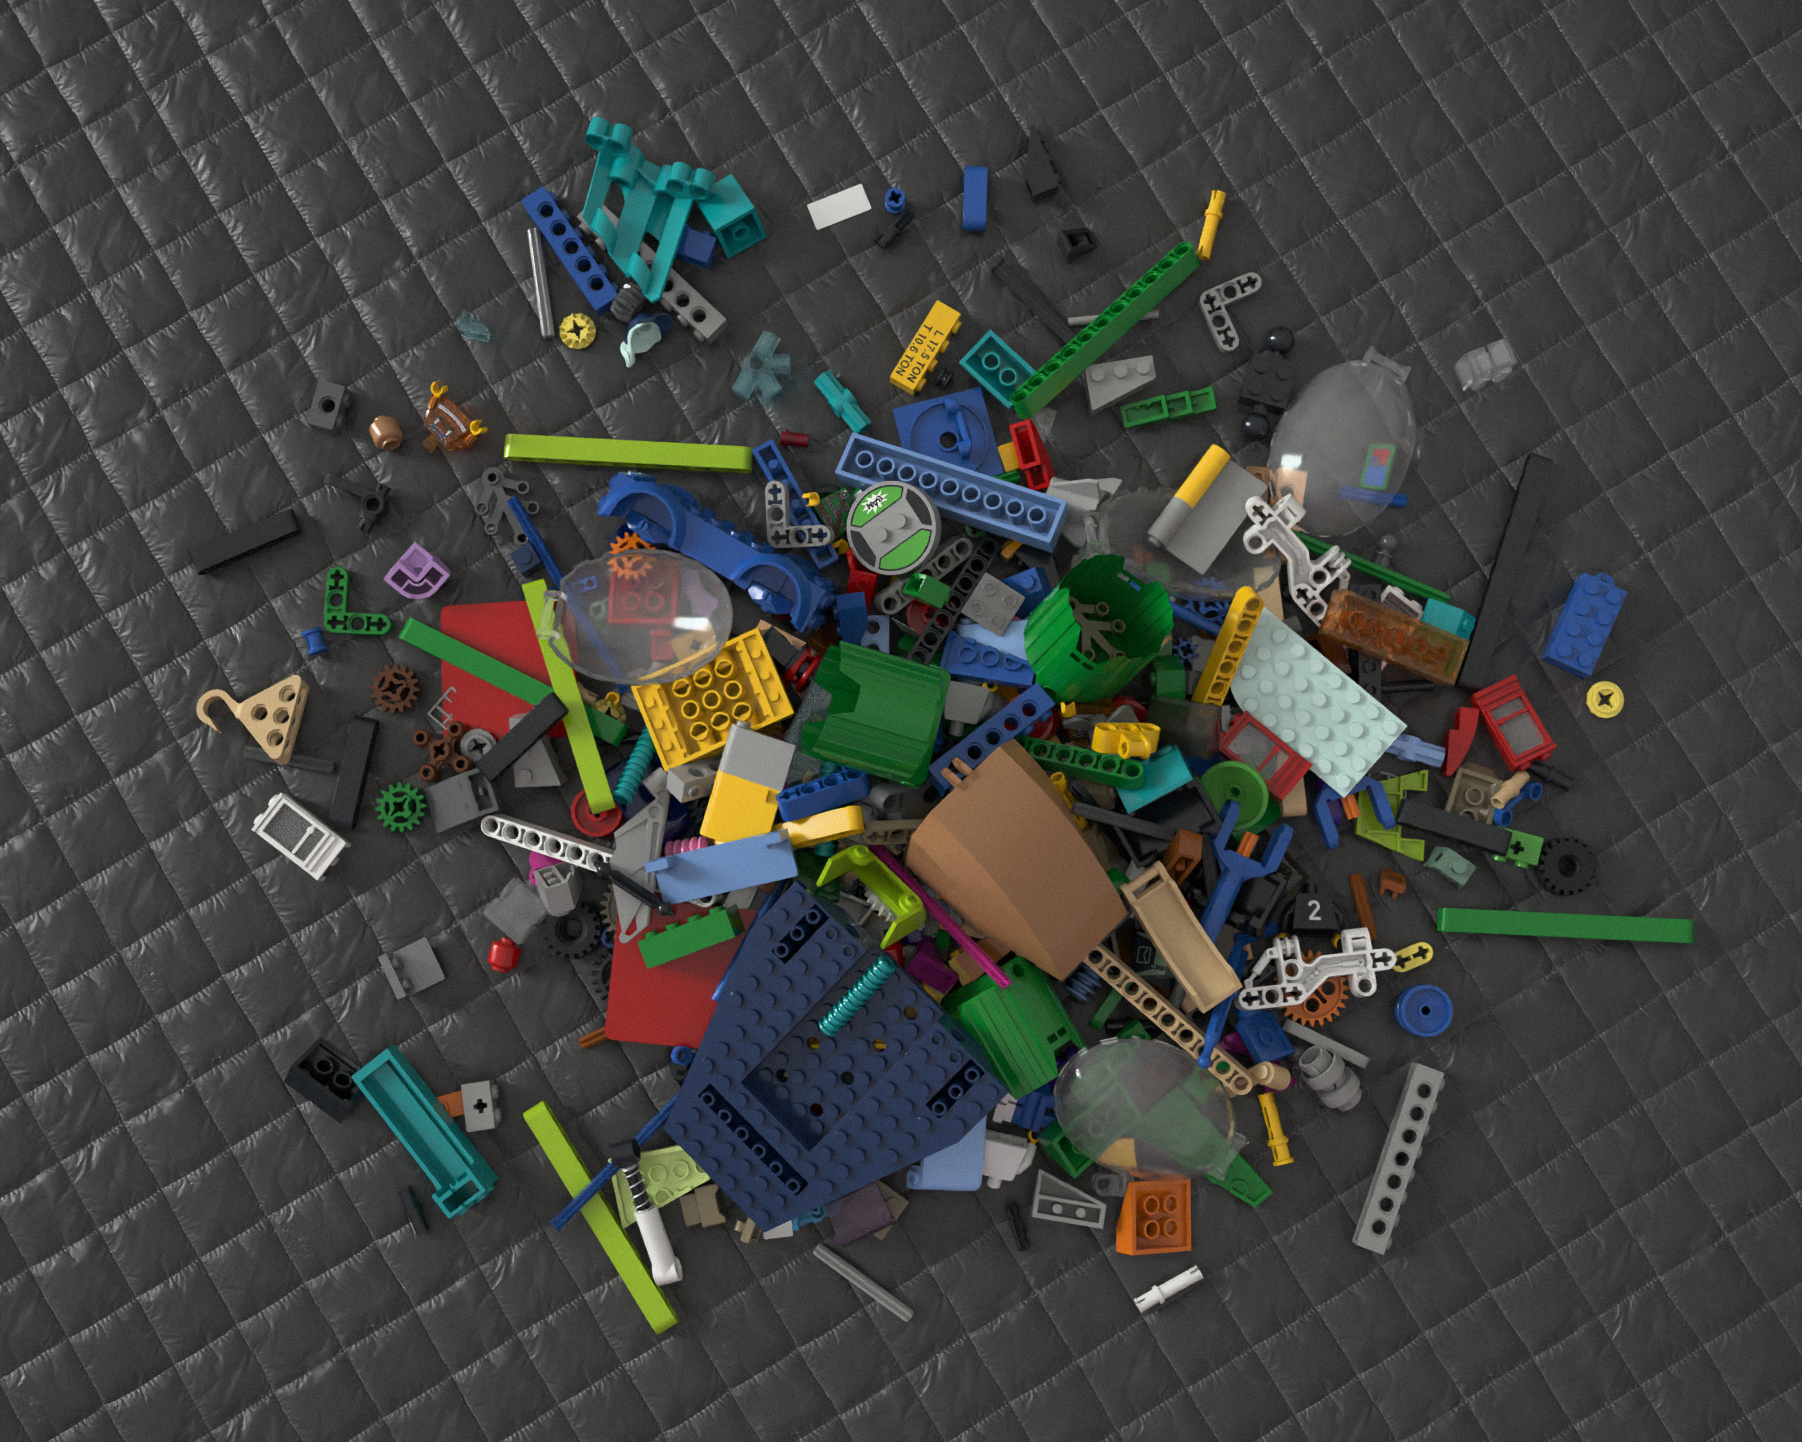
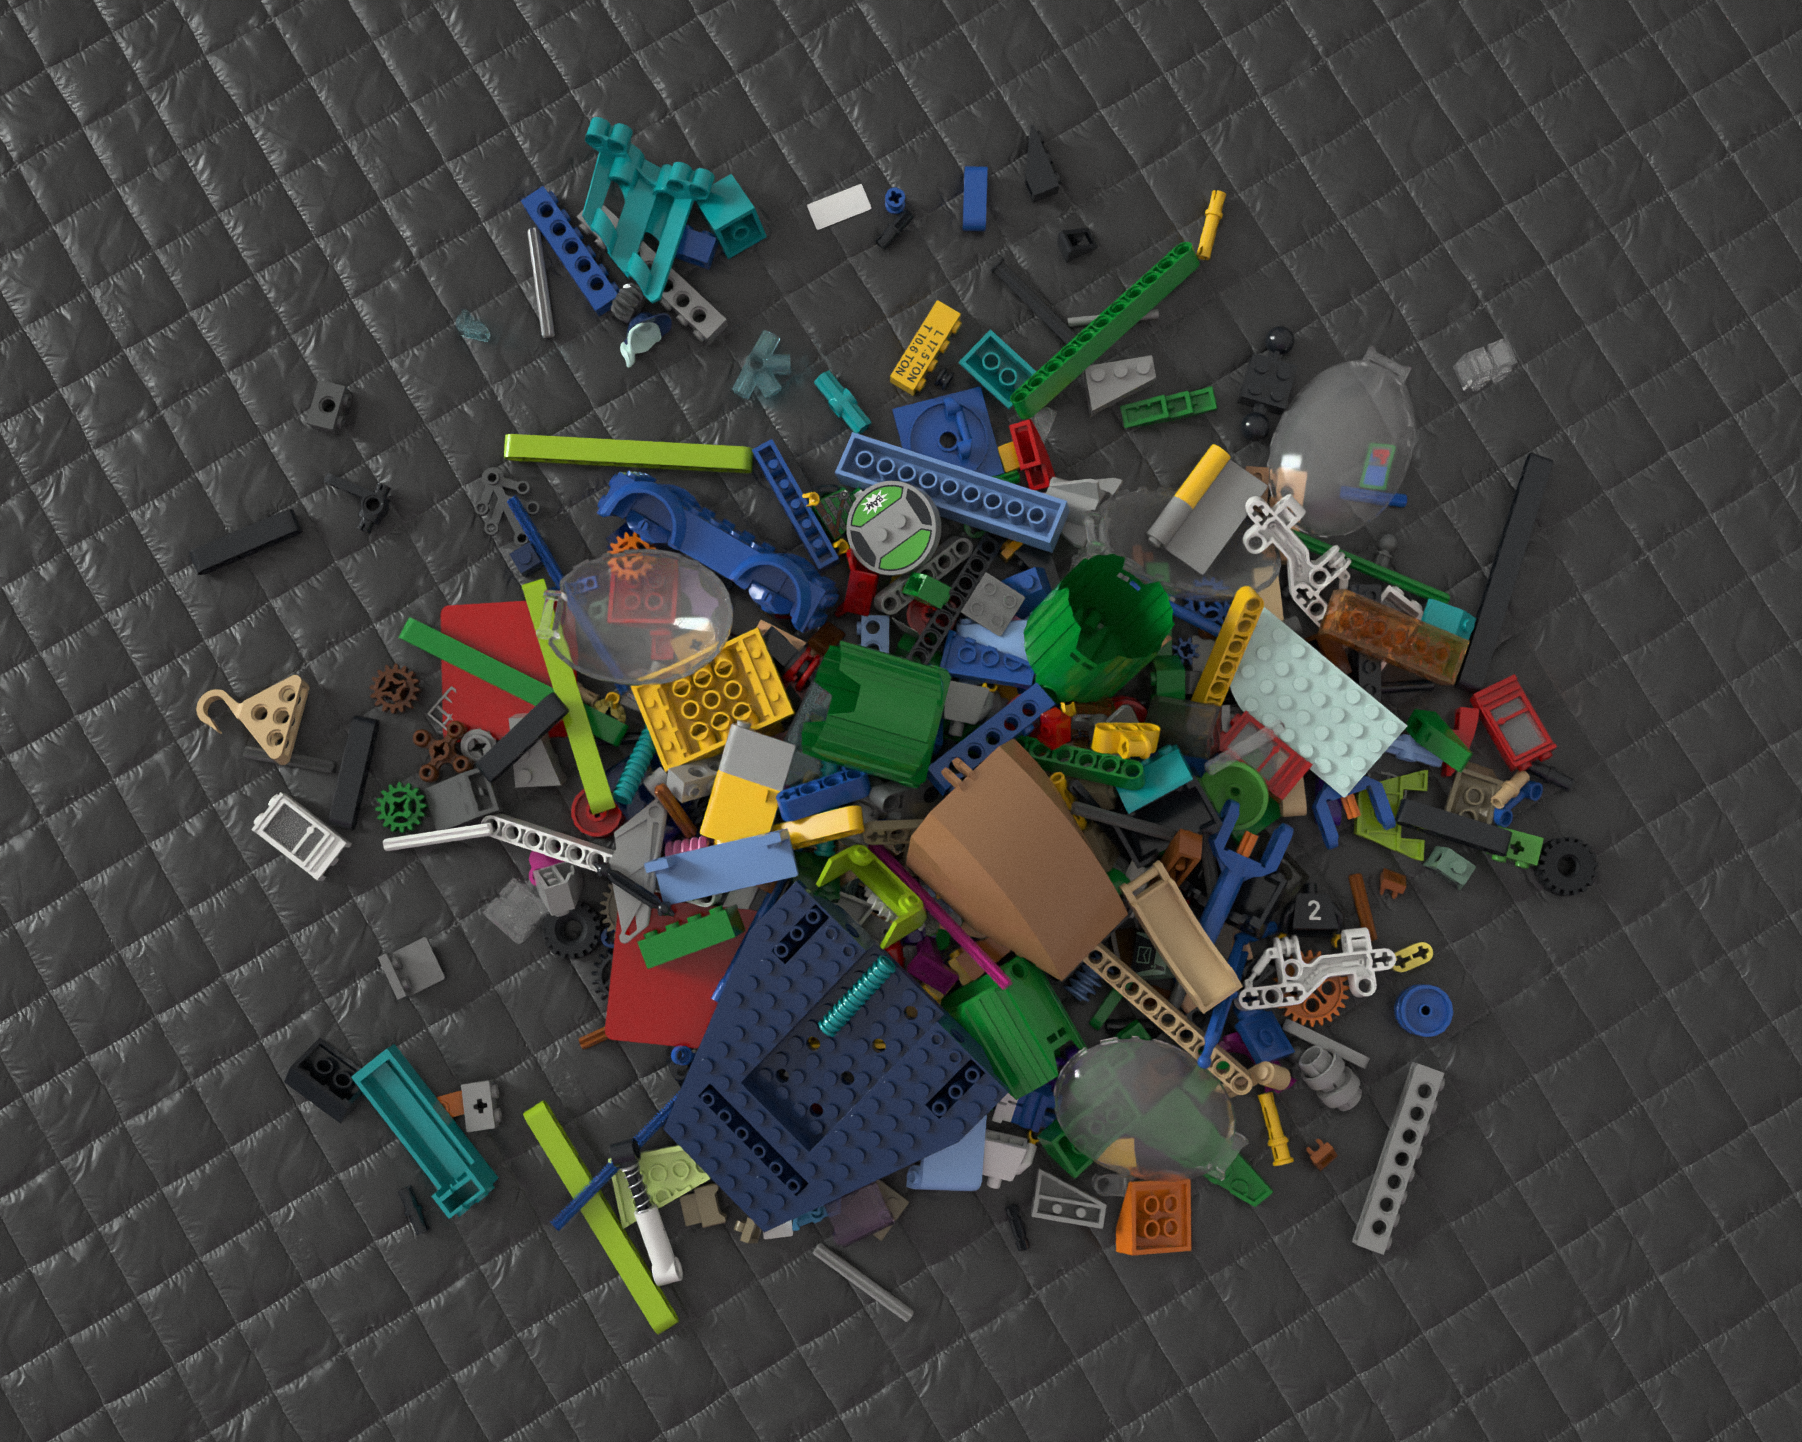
blue bush [301,627,329,656] -> none
green beam [324,567,393,636] -> none
medium nougat head [369,415,403,451] -> none
lavender brick [383,541,451,599] -> none
clear orange torso [422,380,488,453] -> none
red head [488,937,521,973] -> none
light yellow gear [559,313,596,349] -> none
light grey beam [765,480,834,548] -> none
dark red pin [780,429,809,448] -> none
blue slope [833,591,869,645] -> none
olive plant [1068,596,1127,664] -> none
white pin [1134,1265,1204,1313] -> none
light grey beam [1198,272,1262,354] -> none
green beam [1437,908,1694,944] -> none
blue piece [1540,573,1628,679] -> none
light yellow gear [1586,681,1624,718] -> none
none -> white axle [383,823,493,851]
none -> dark orange axle [654,783,697,839]
none -> red brick [1037,707,1071,750]
none -> clear axle [1204,720,1286,775]
none -> dark orange tile [1306,1138,1338,1171]
none -> green slope [1405,709,1473,772]

